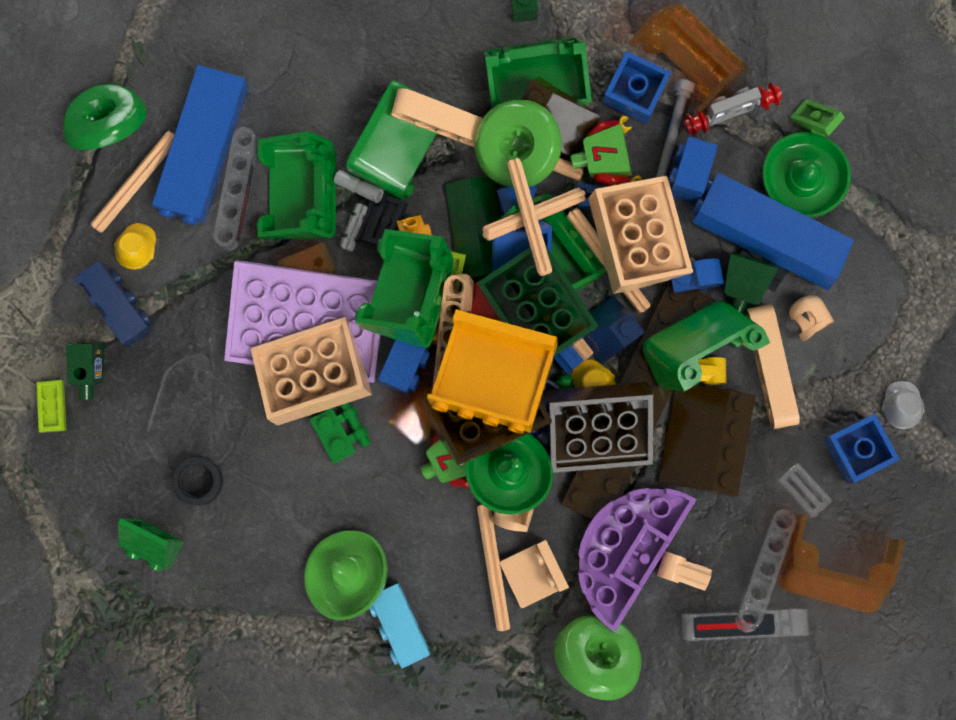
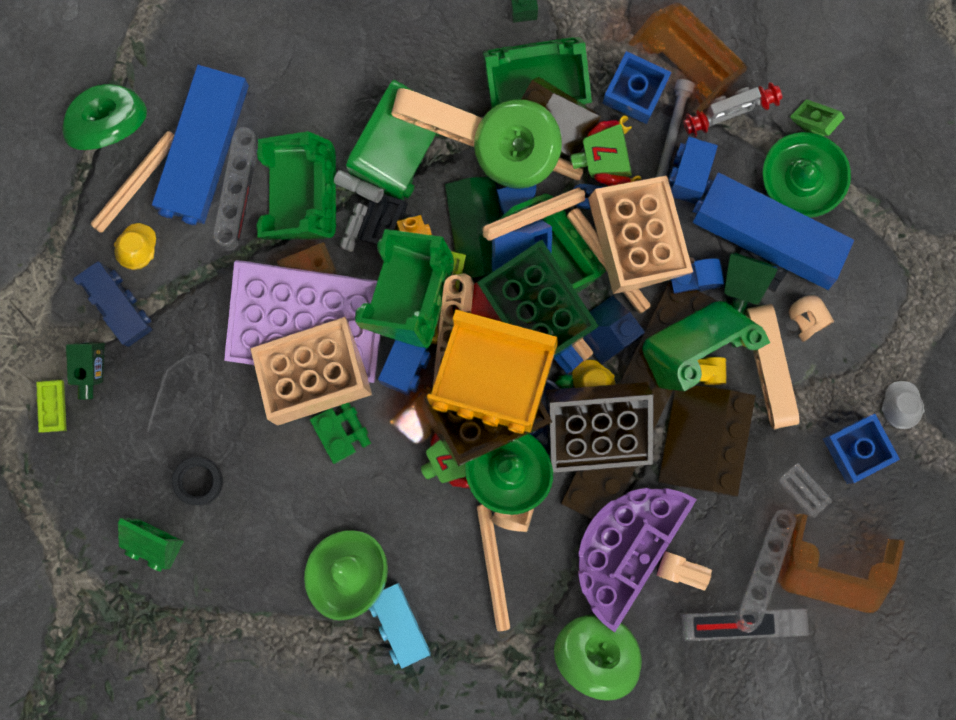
light nougat bracket [500,540,569,608] -> none
light nougat axle [507,158,552,276] -> none

